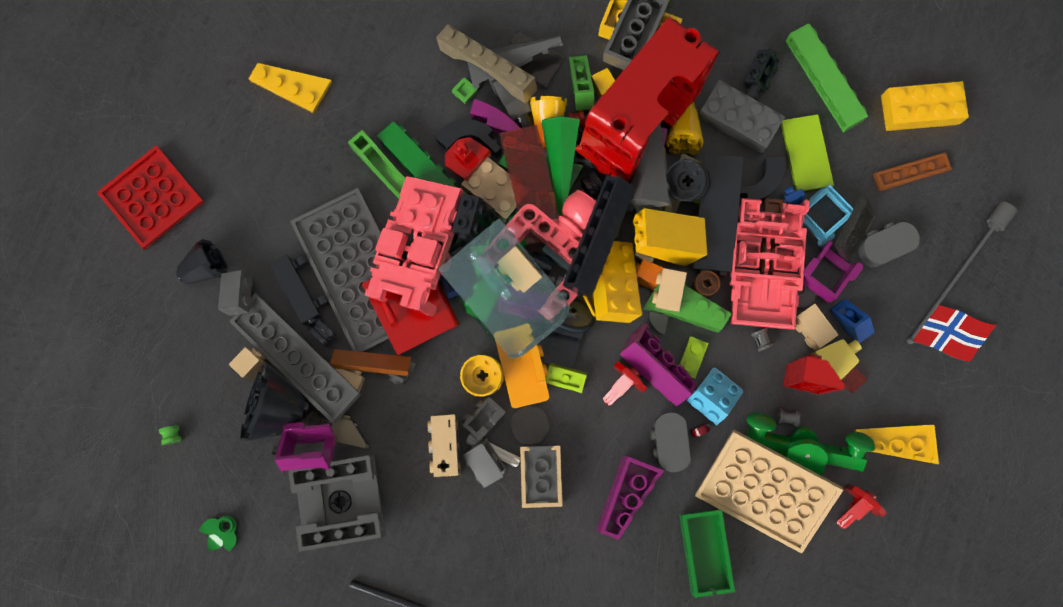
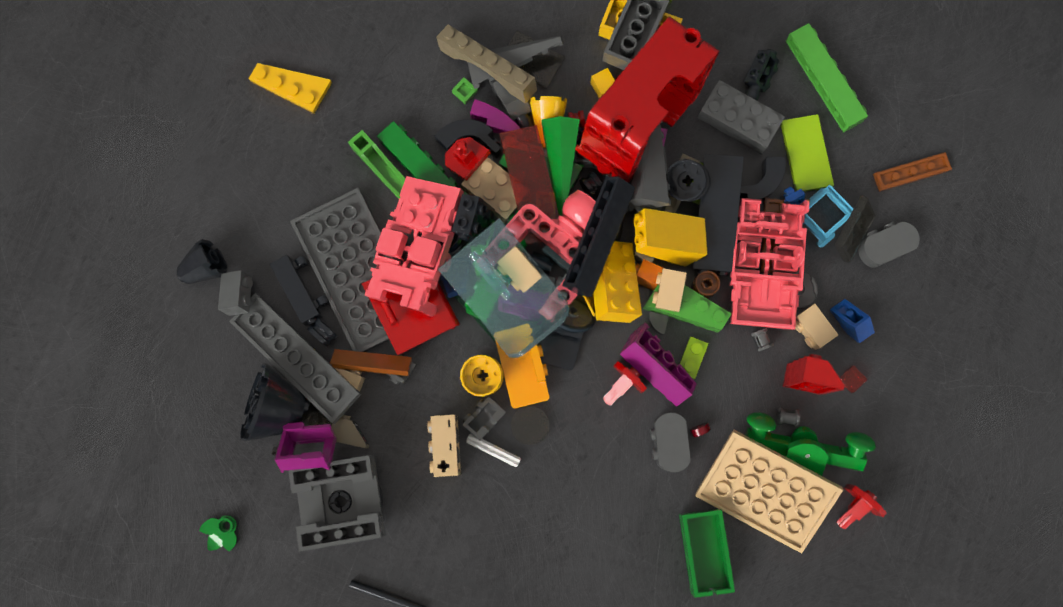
red plate [97,145,204,250] -> none
bright green wheel [159,425,182,445] -> none
tan brick [228,347,269,381] -> none
brick [463,438,507,488] -> none
dark grey piece [520,446,562,508] -> none
lime plate [545,363,587,393] -> none
bright green slope [569,55,594,111] -> none
magenta wedge [596,456,664,540] -> none
yellow cone [665,103,703,155] -> none
medium azure bracket [686,368,743,425] -> none
magenta piece [803,241,863,303] -> none
light yellow torso [811,339,862,380] -> none
yellow wing [854,425,939,464] -> none
yellow brick [881,81,969,131] -> none
flag [907,201,1018,361] -> none

